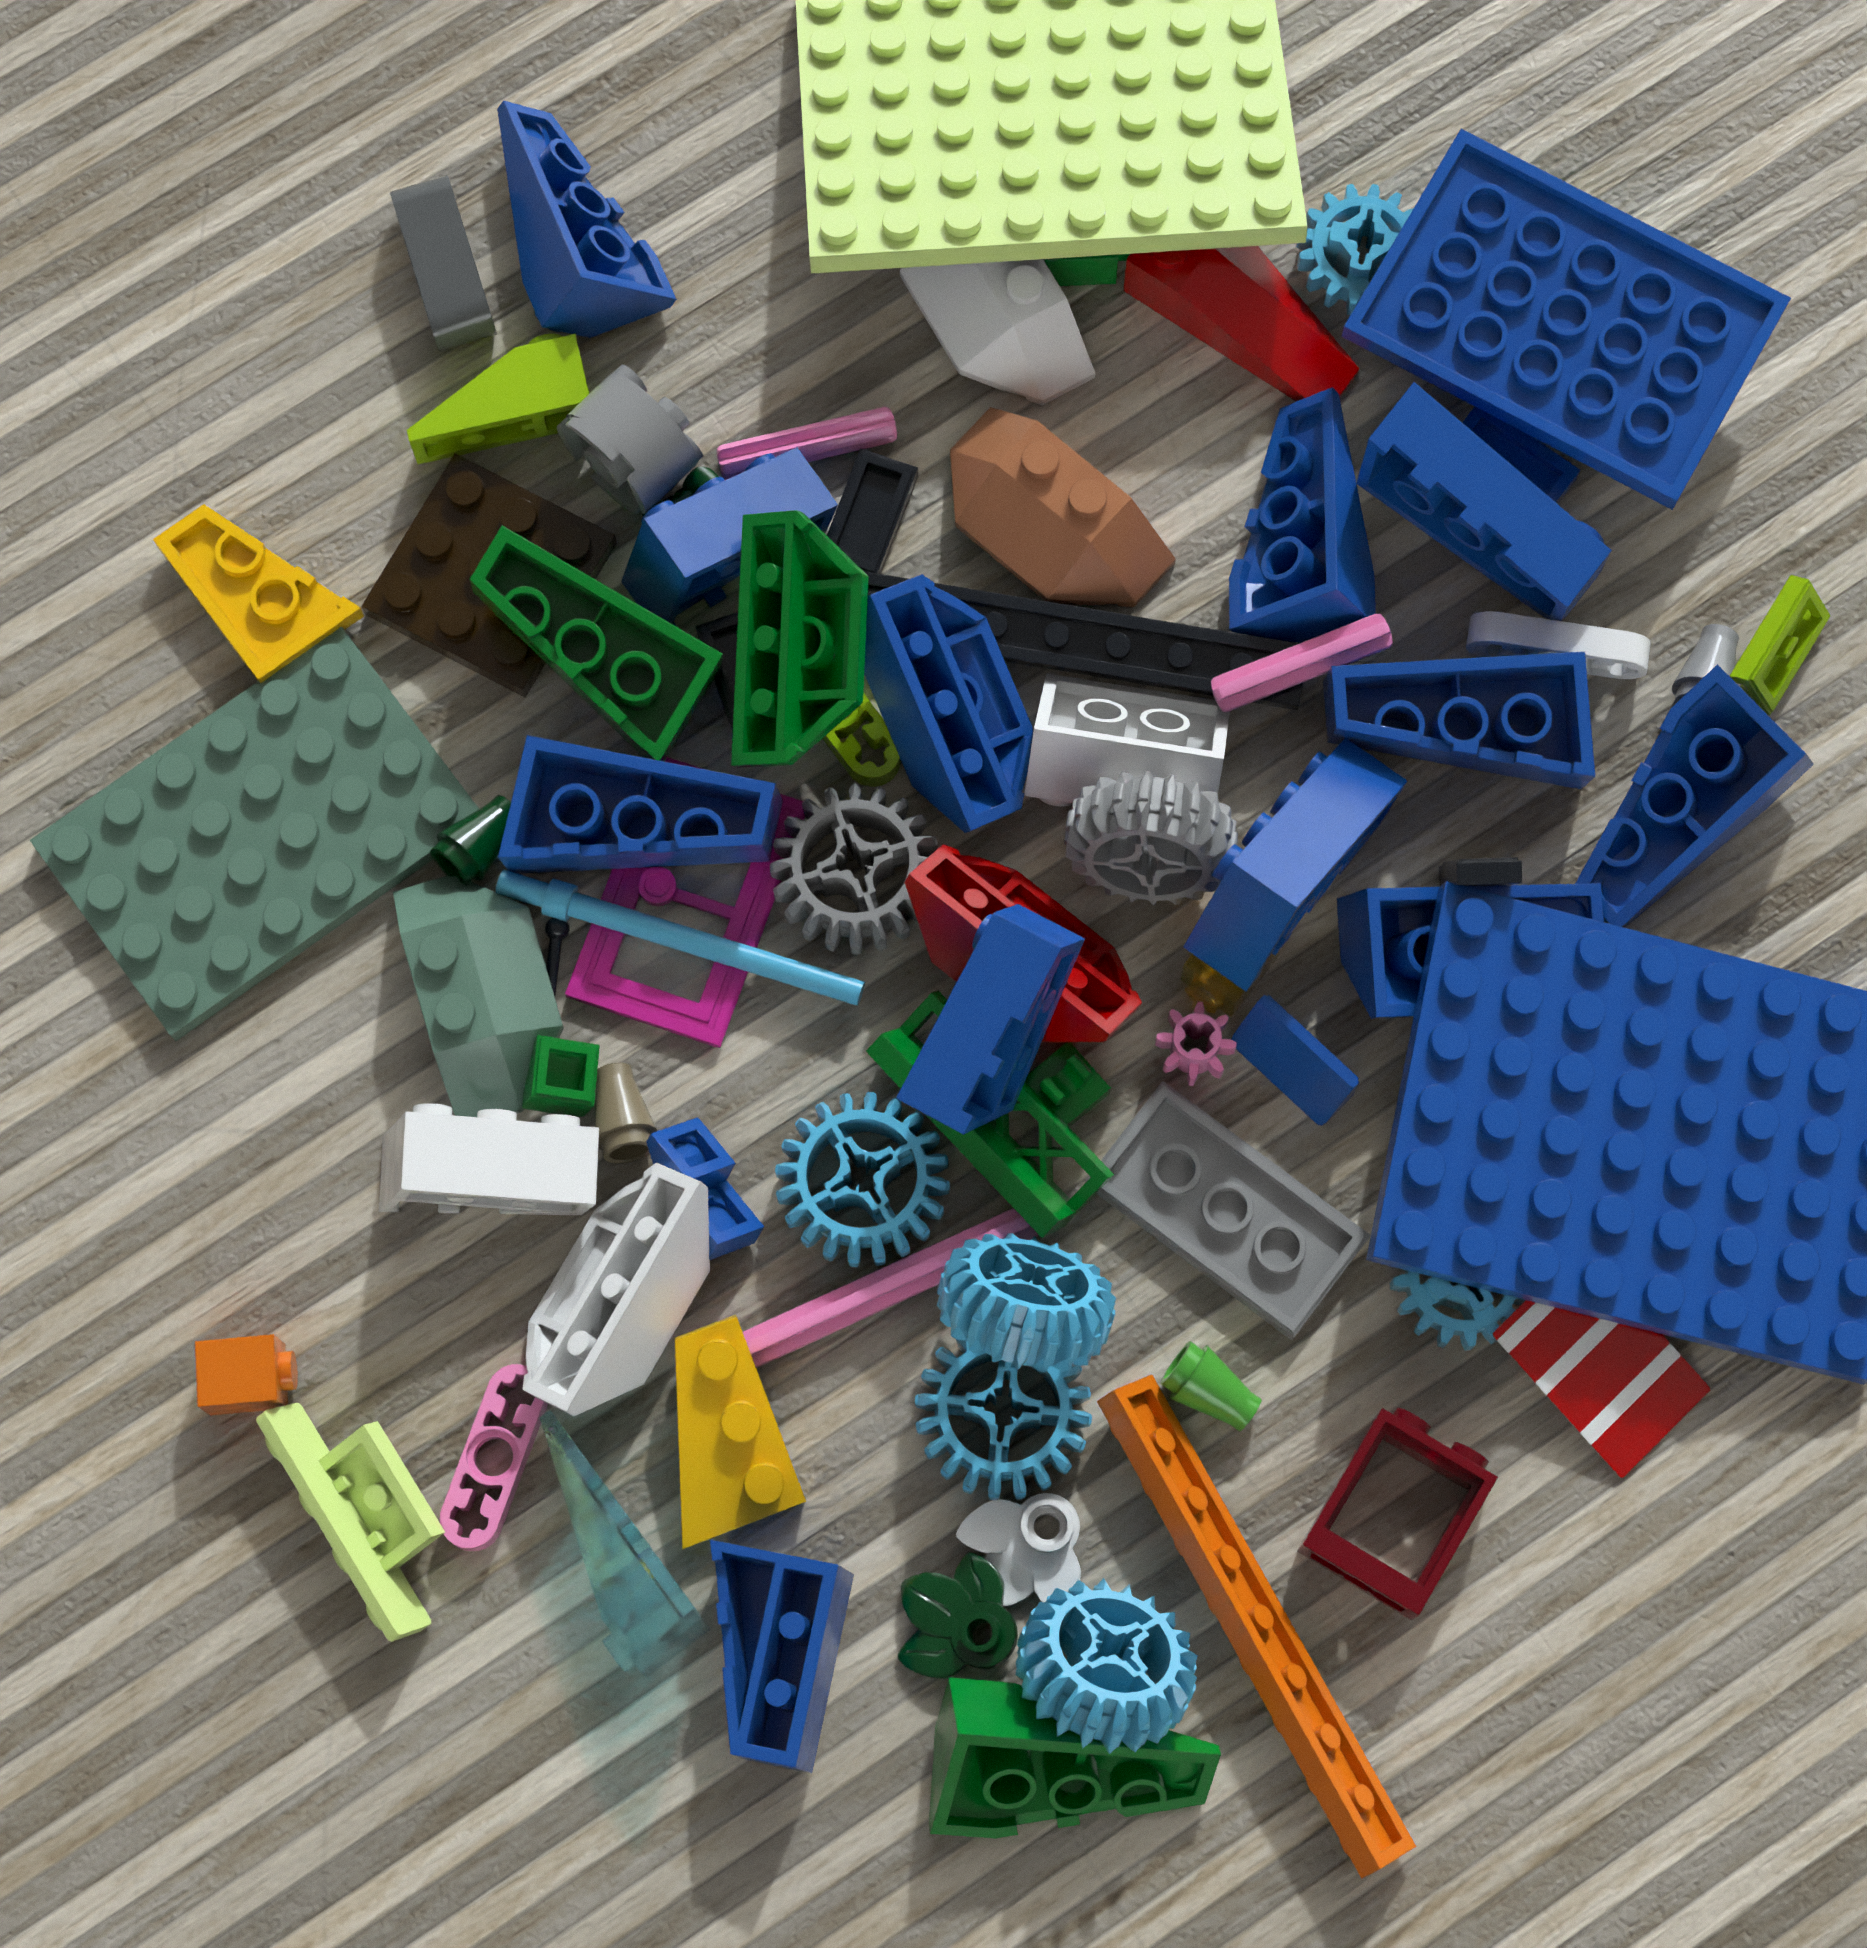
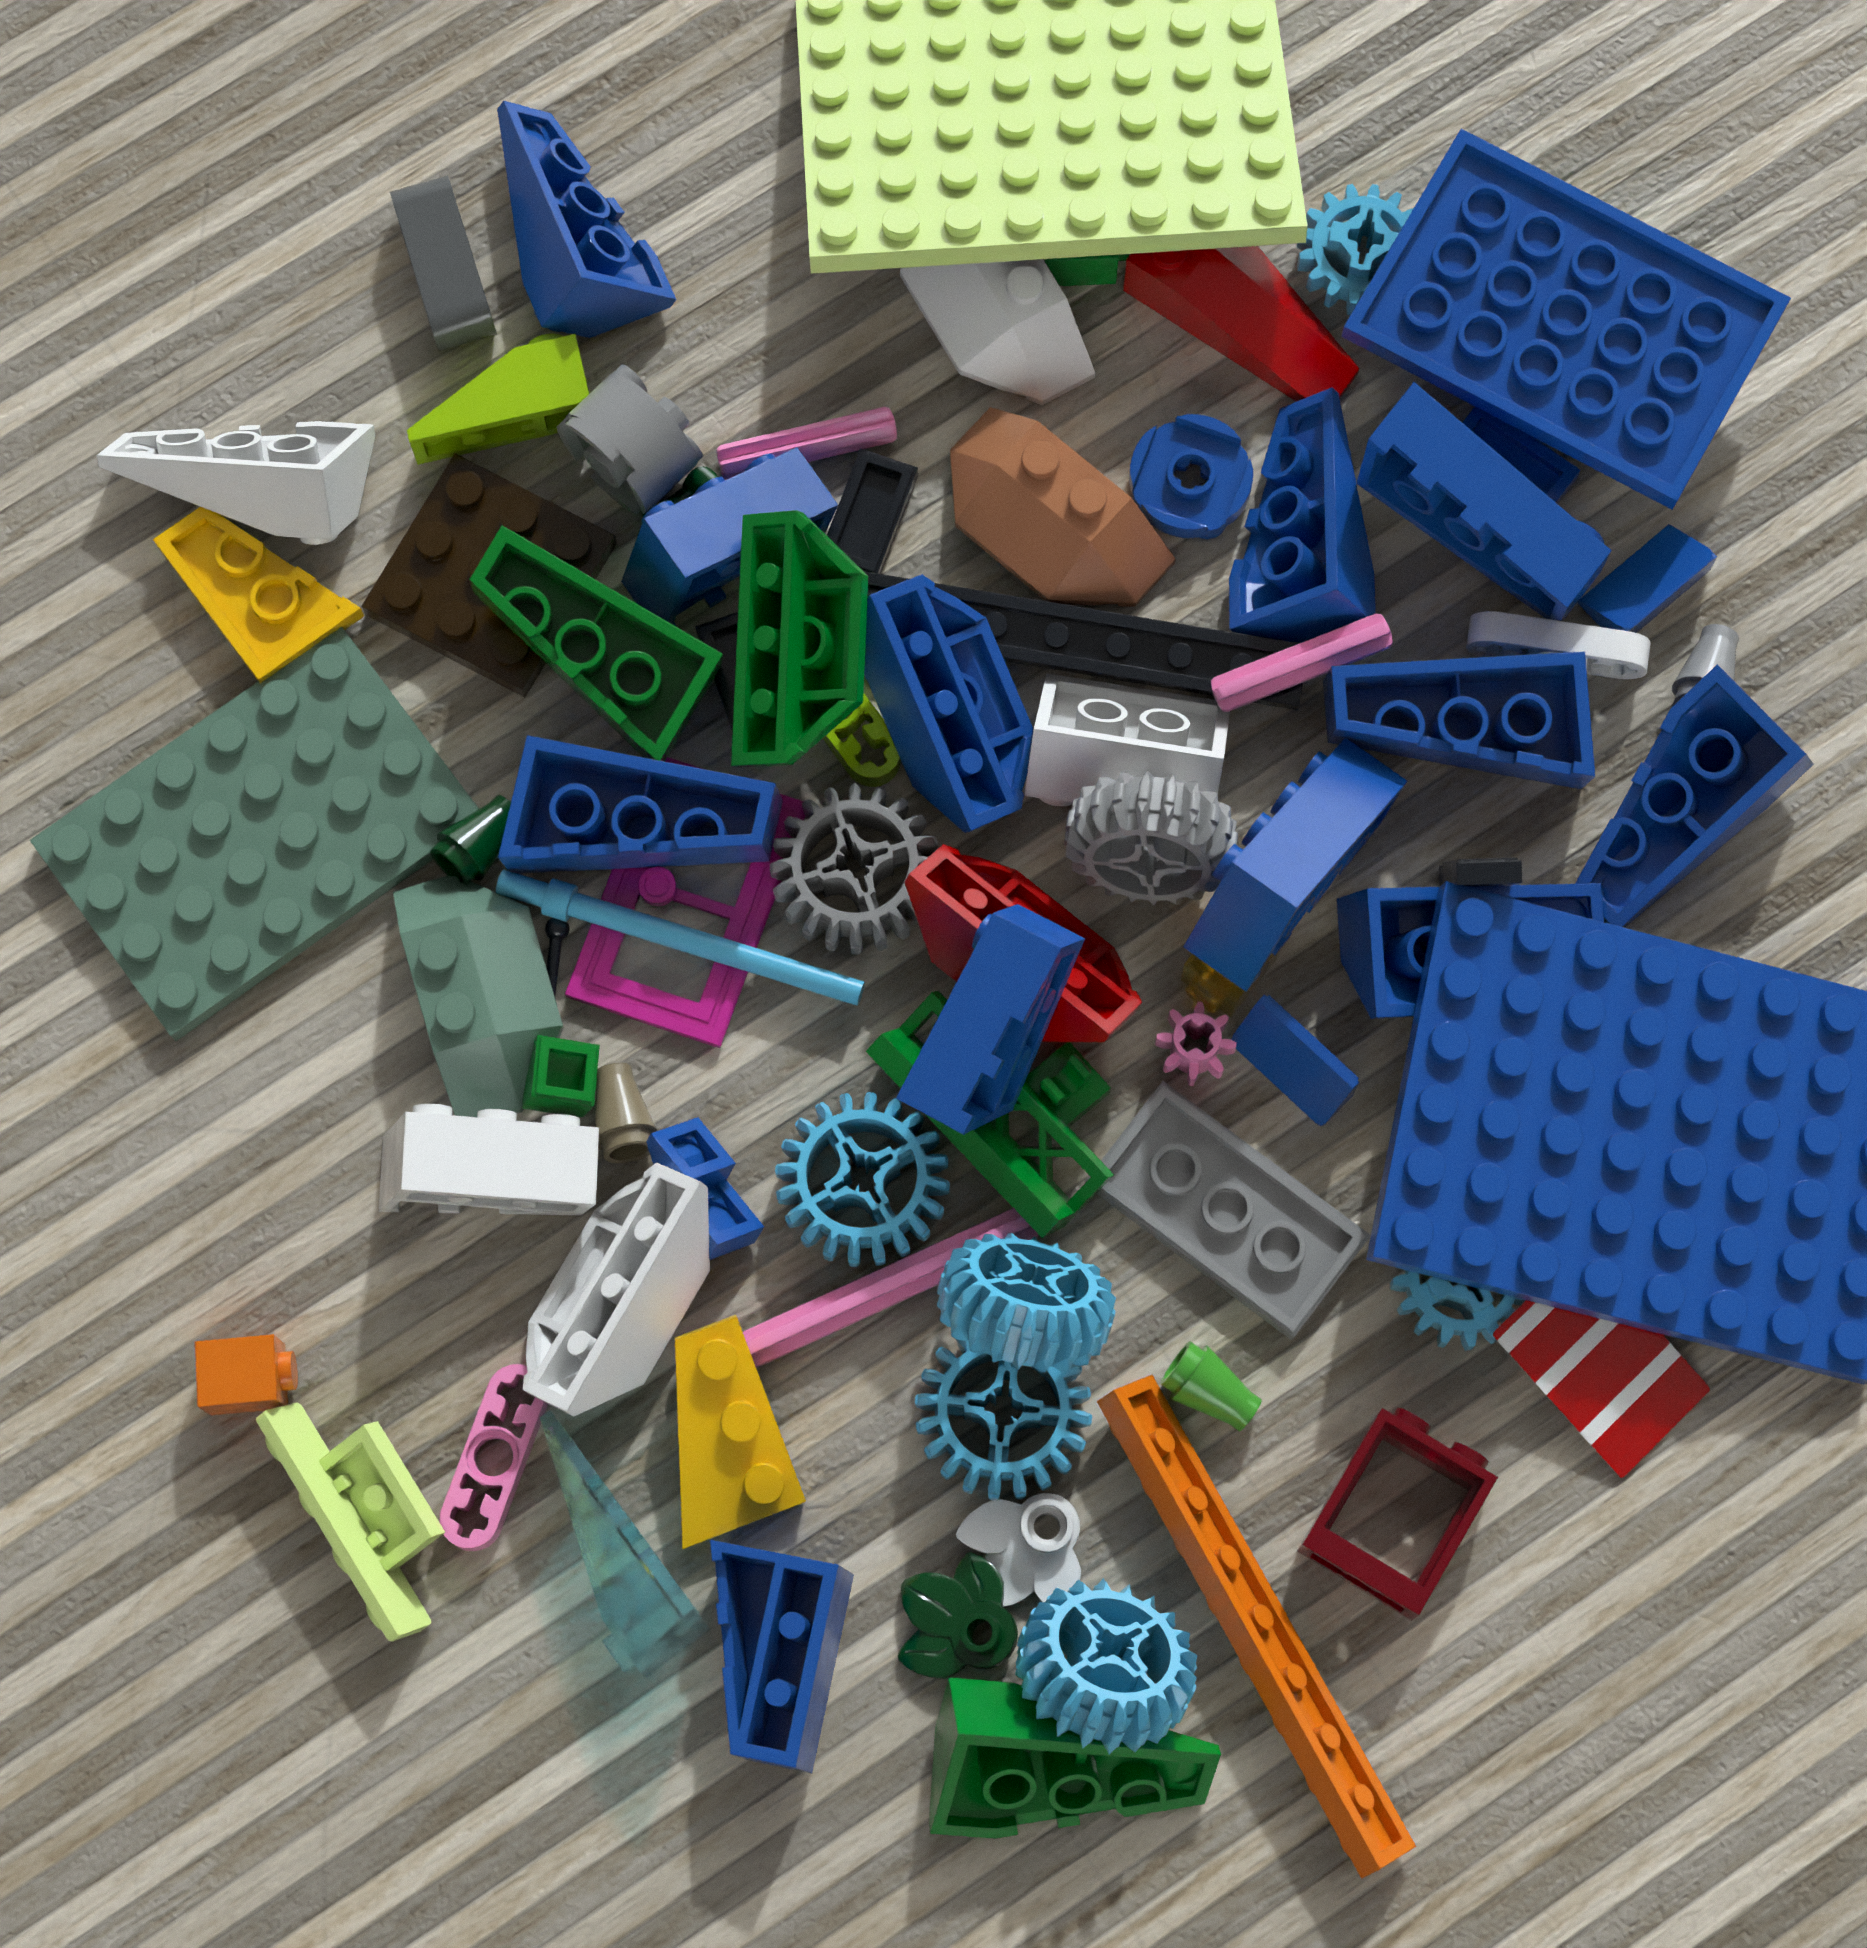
lime tile [1730,575,1830,715] -> none
none -> white wedge [97,421,375,545]
none -> blue plate [1129,414,1253,540]
none -> blue slope [1578,524,1717,633]

